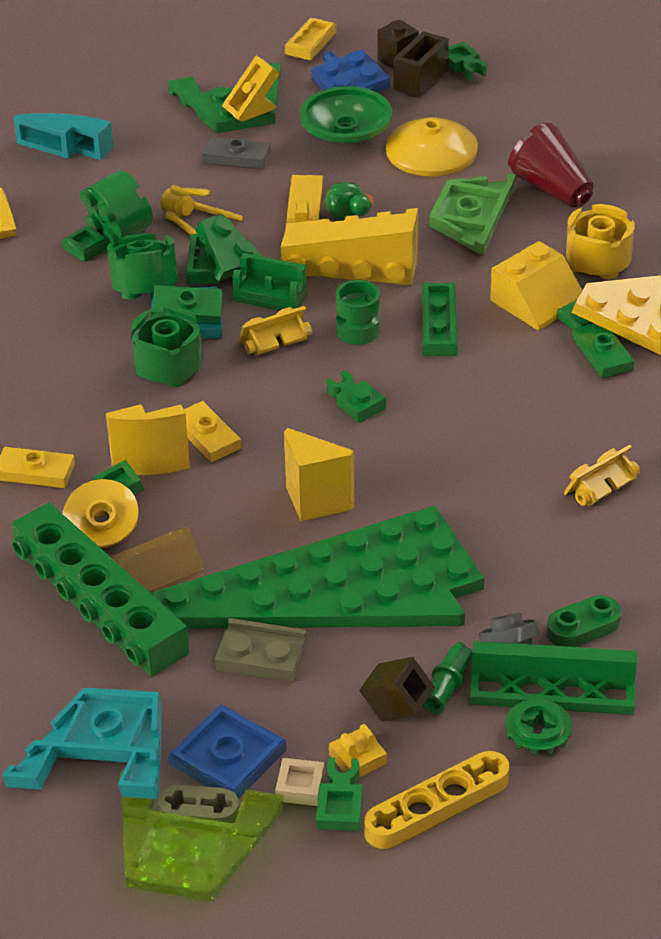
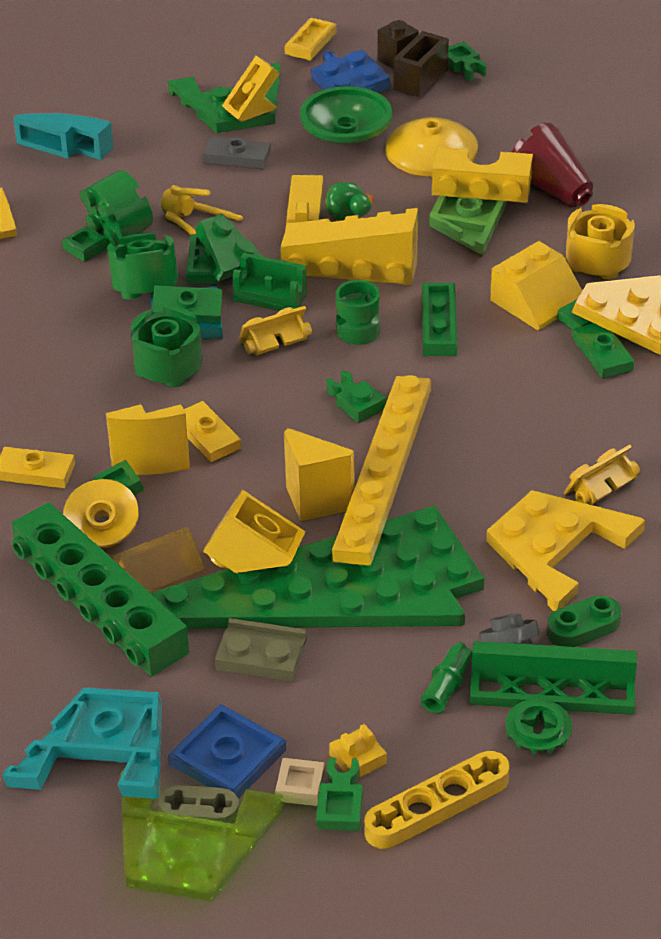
dark brown brick [359,657,435,721] -> none
none -> yellow slope [203,489,306,573]
none -> yellow plate [332,375,431,566]
none -> yellow arch [432,147,533,203]
none -> yellow wing [486,490,645,611]

